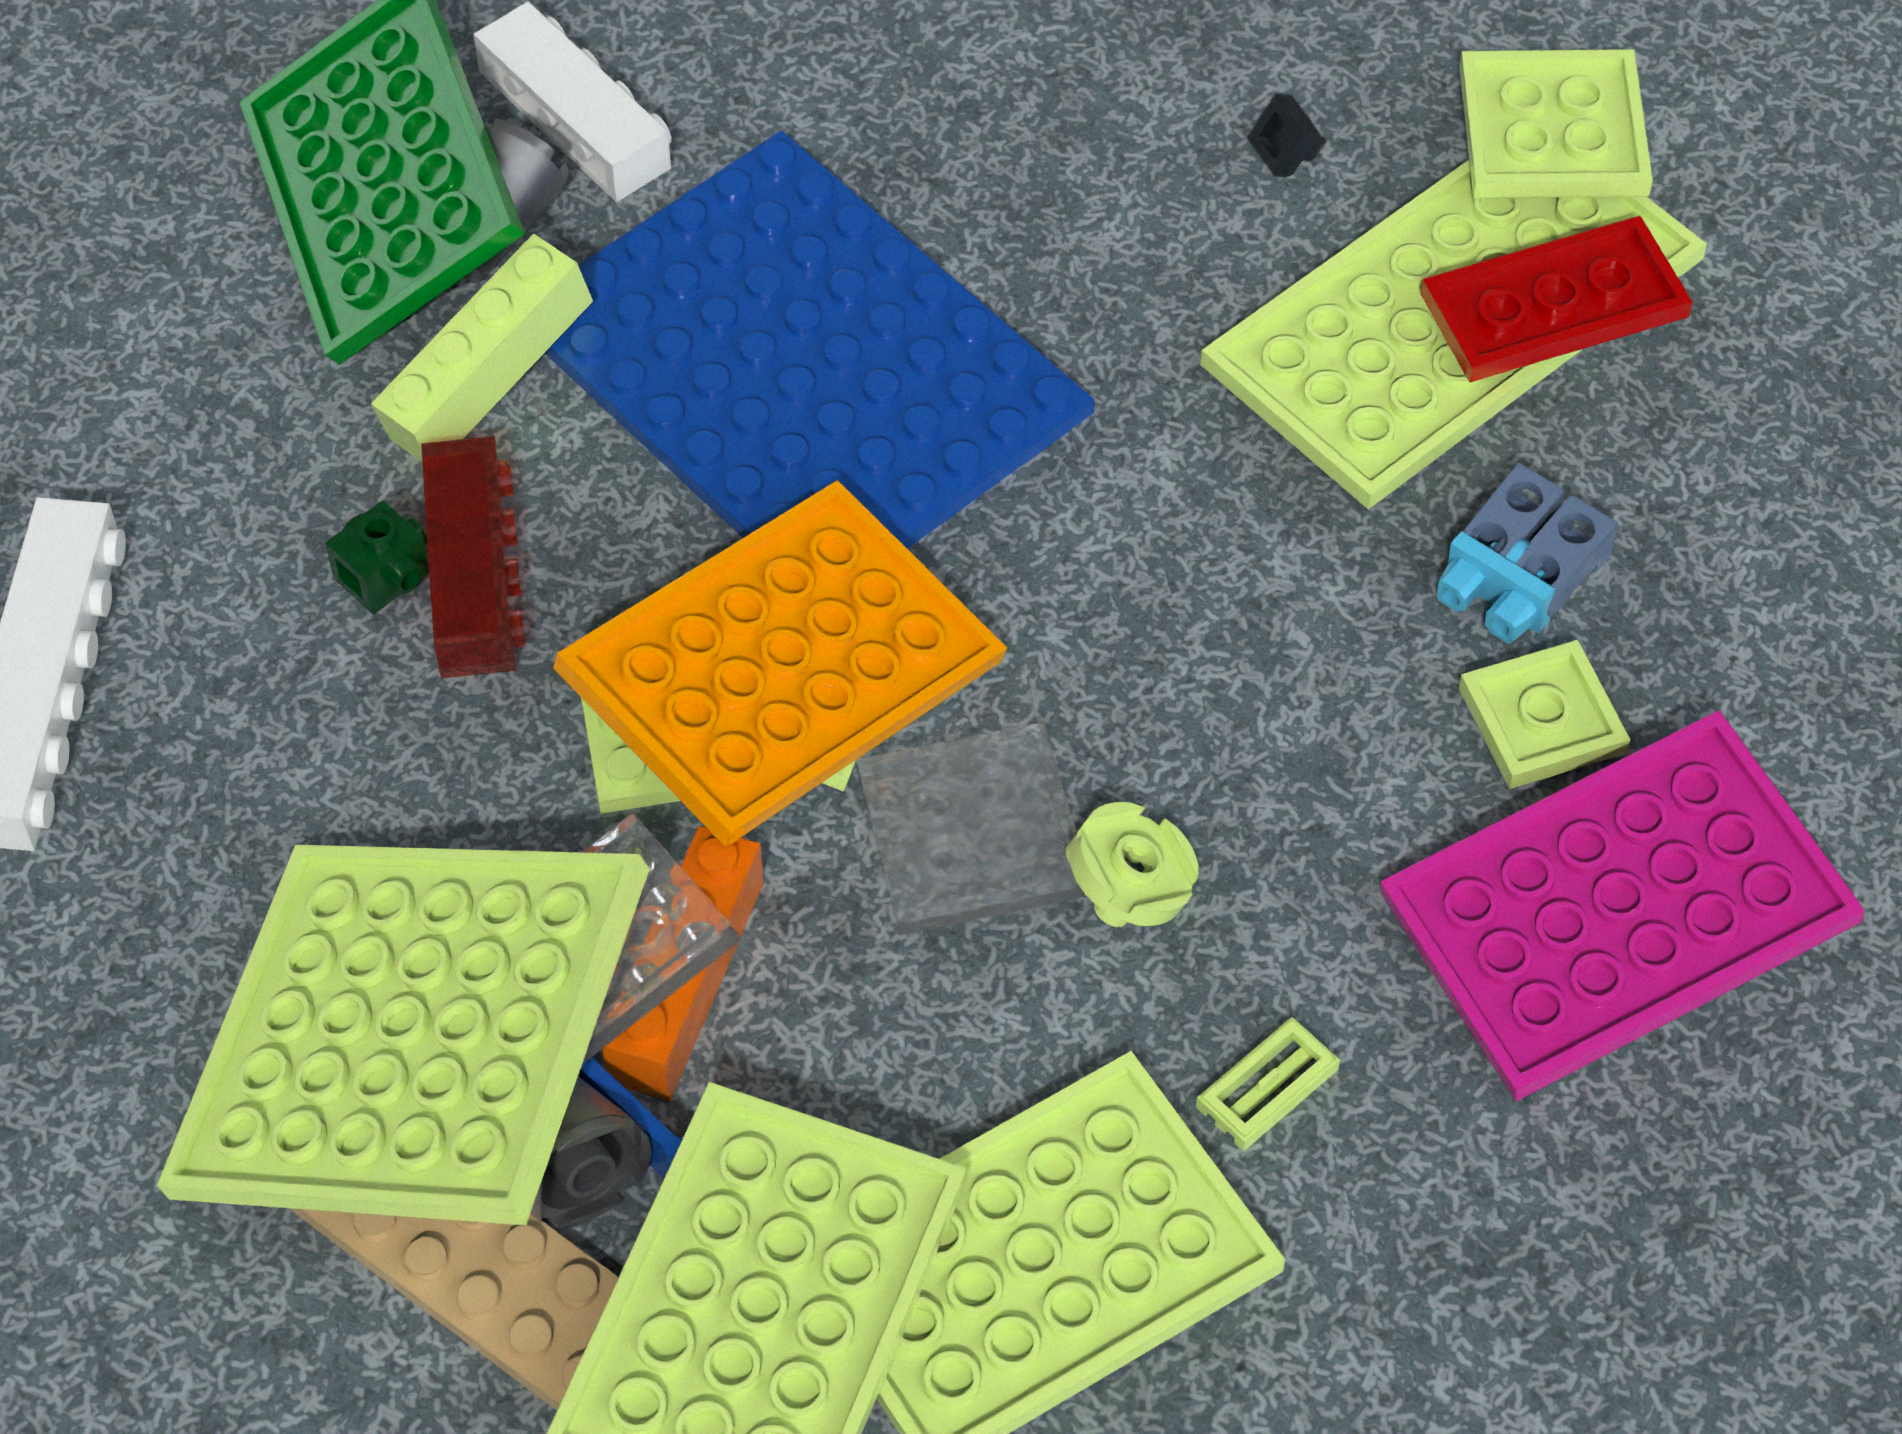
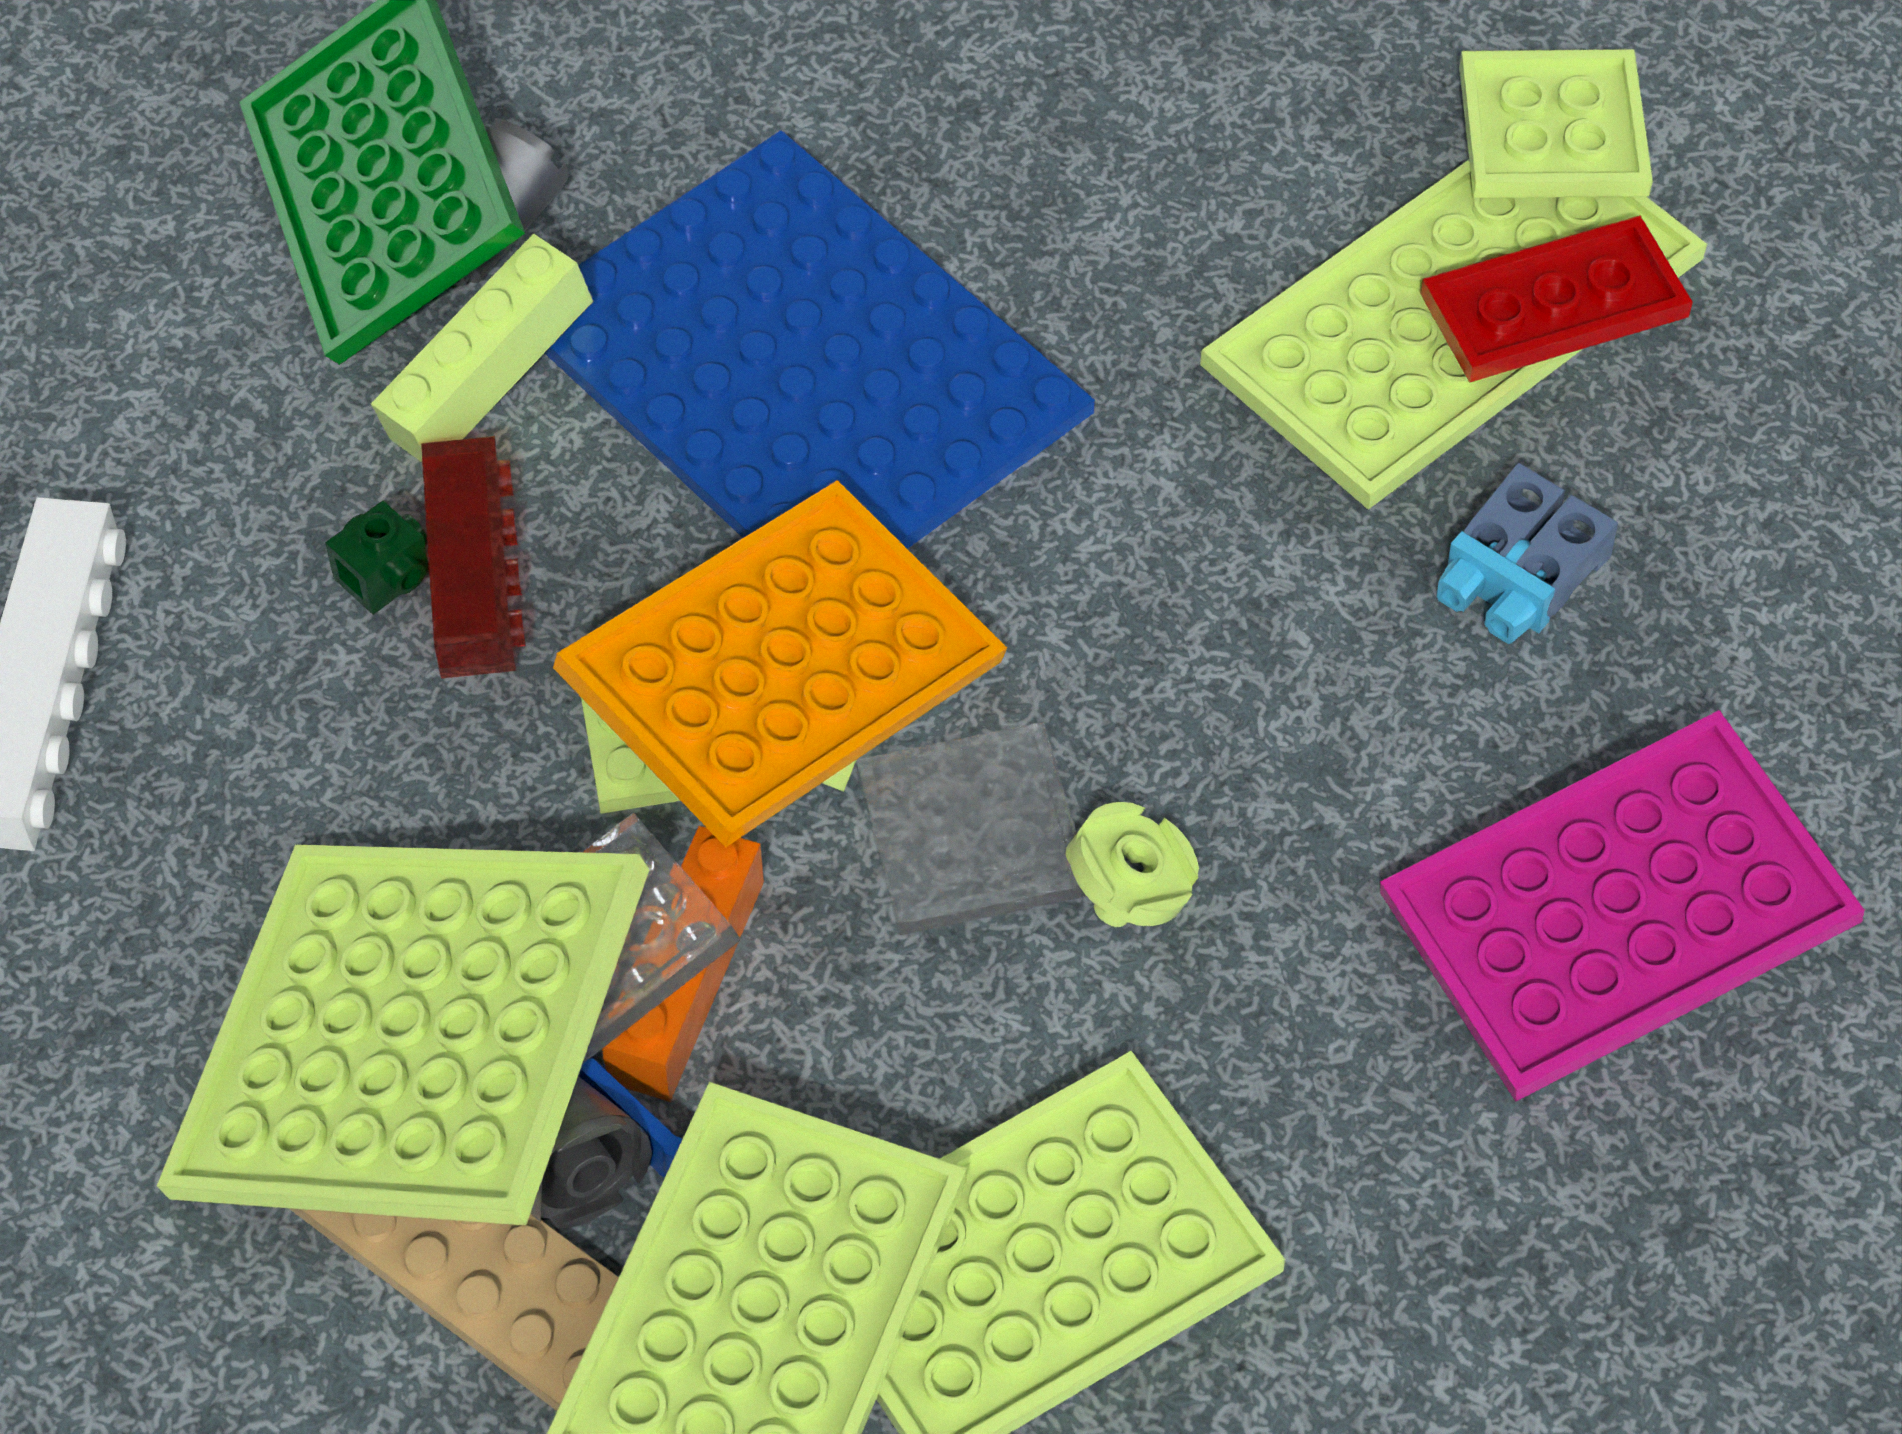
white brick [473,2,672,202] -> none
yellowish green tile [1196,1017,1340,1151] -> none
black tile [1247,94,1327,177] -> none
yellowish green plate [1459,640,1630,789] -> none

